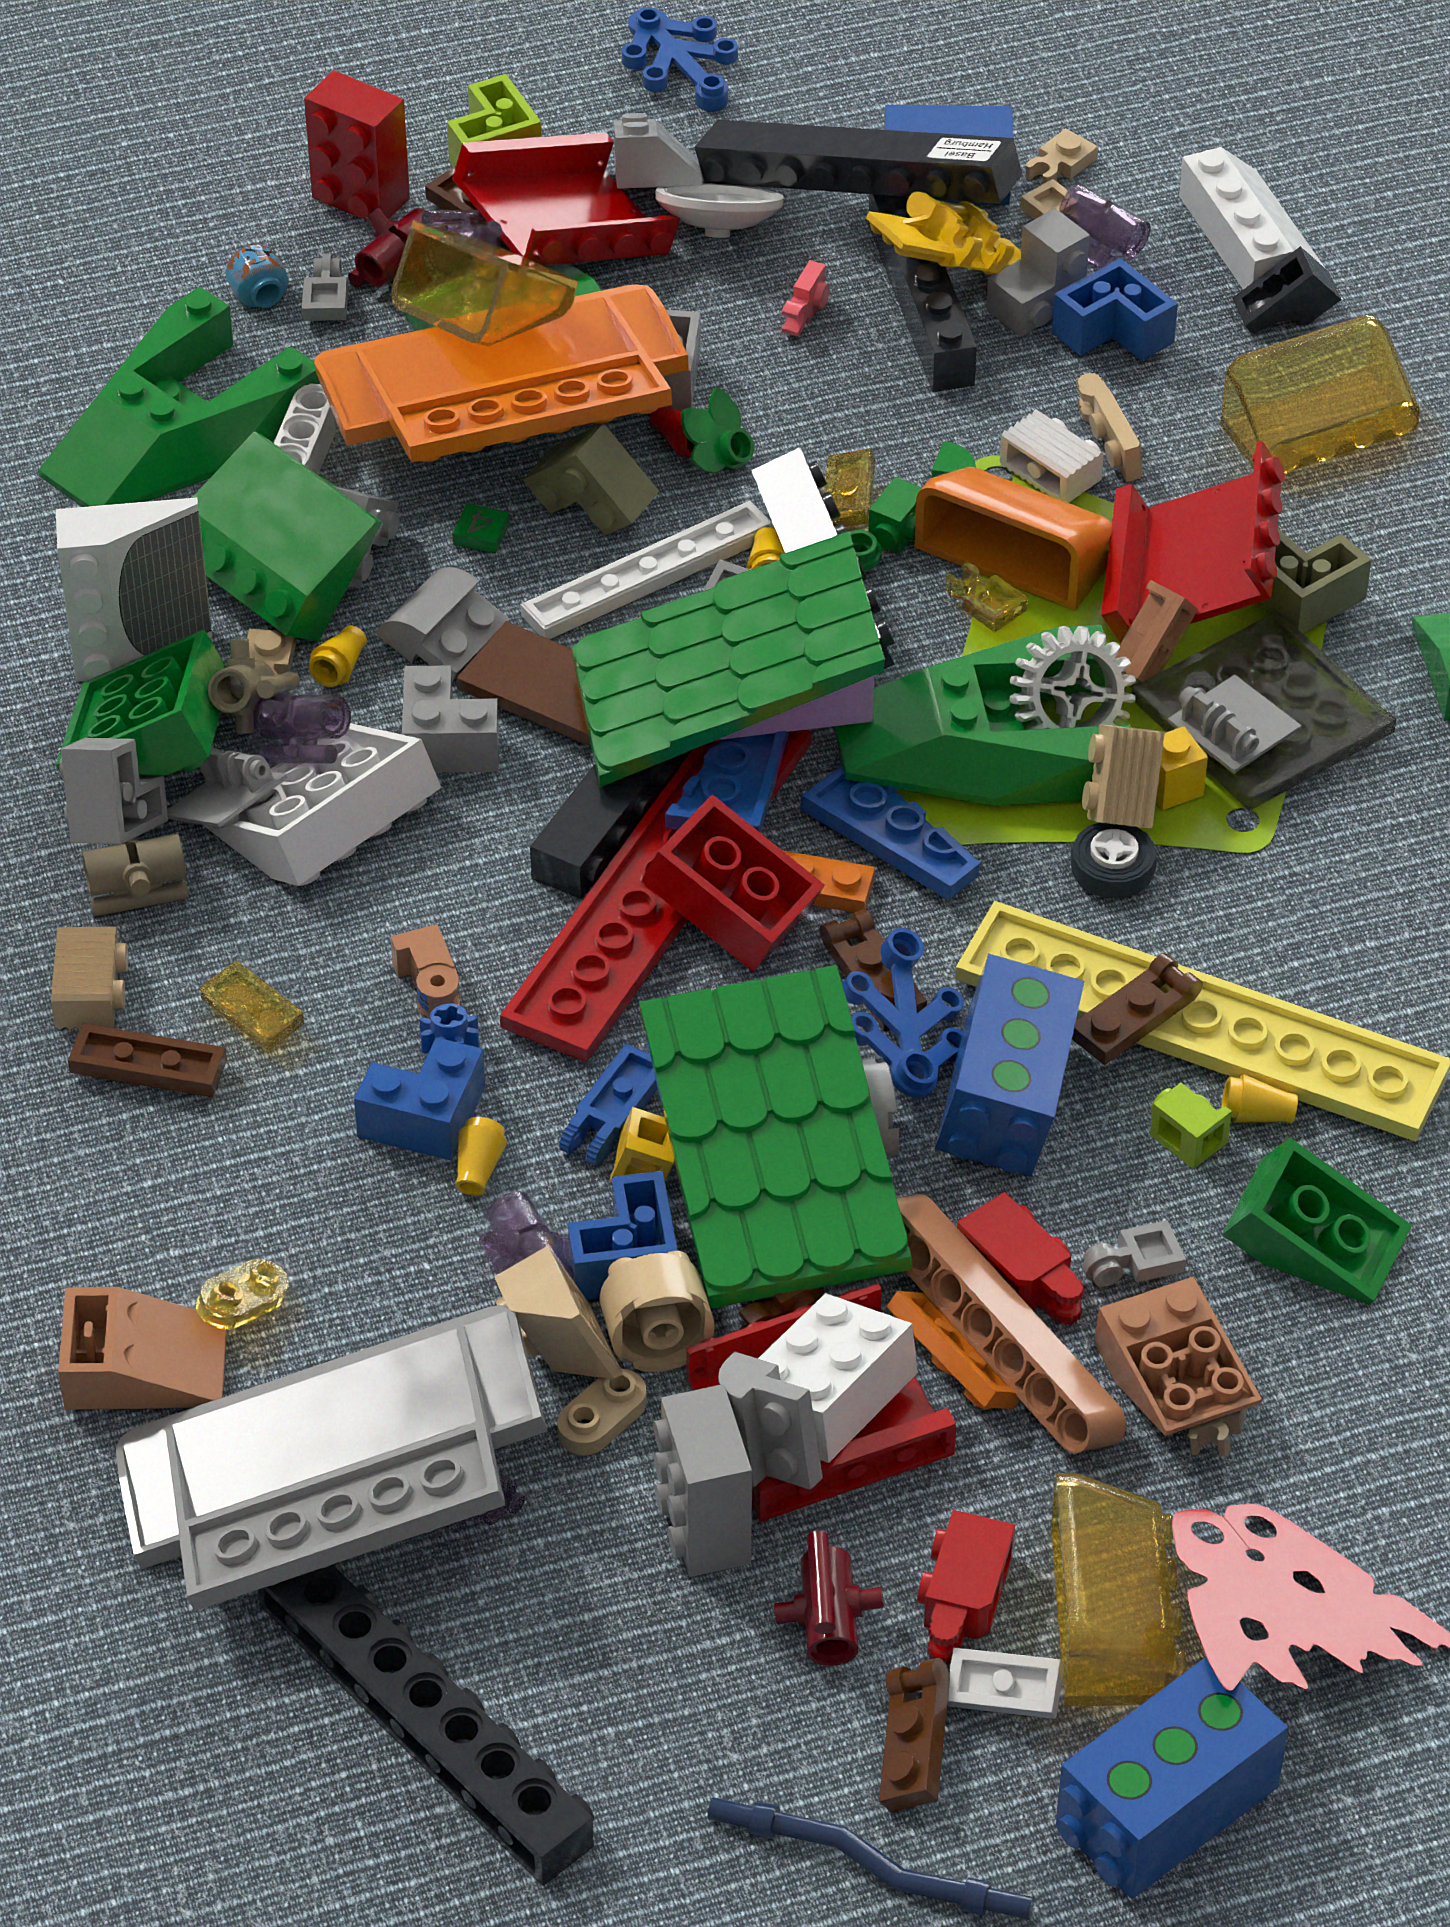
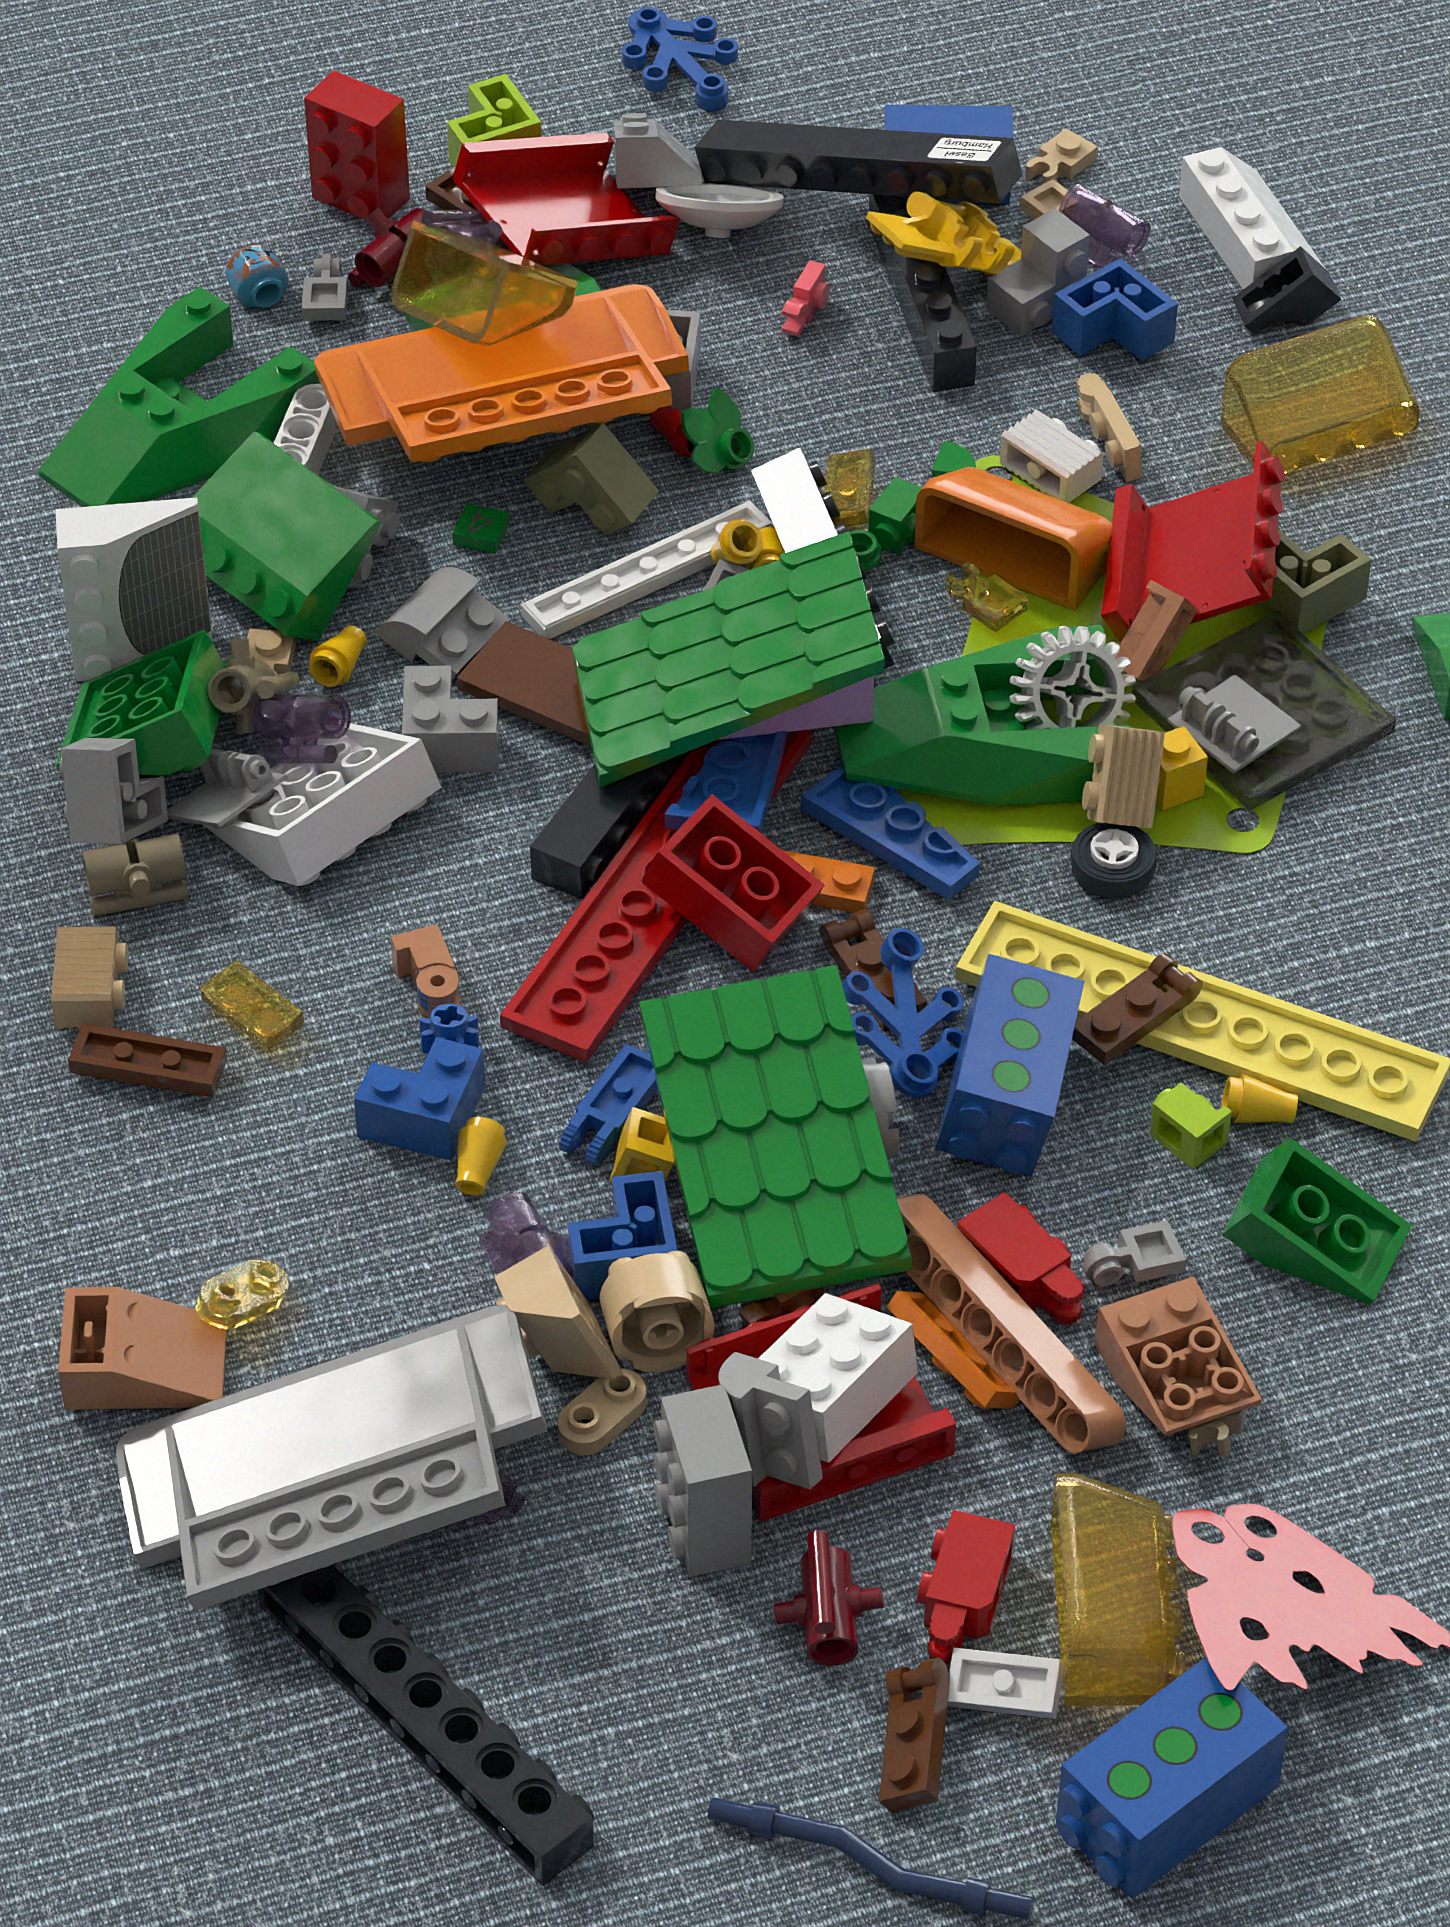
none -> yellow cone [711,519,763,564]

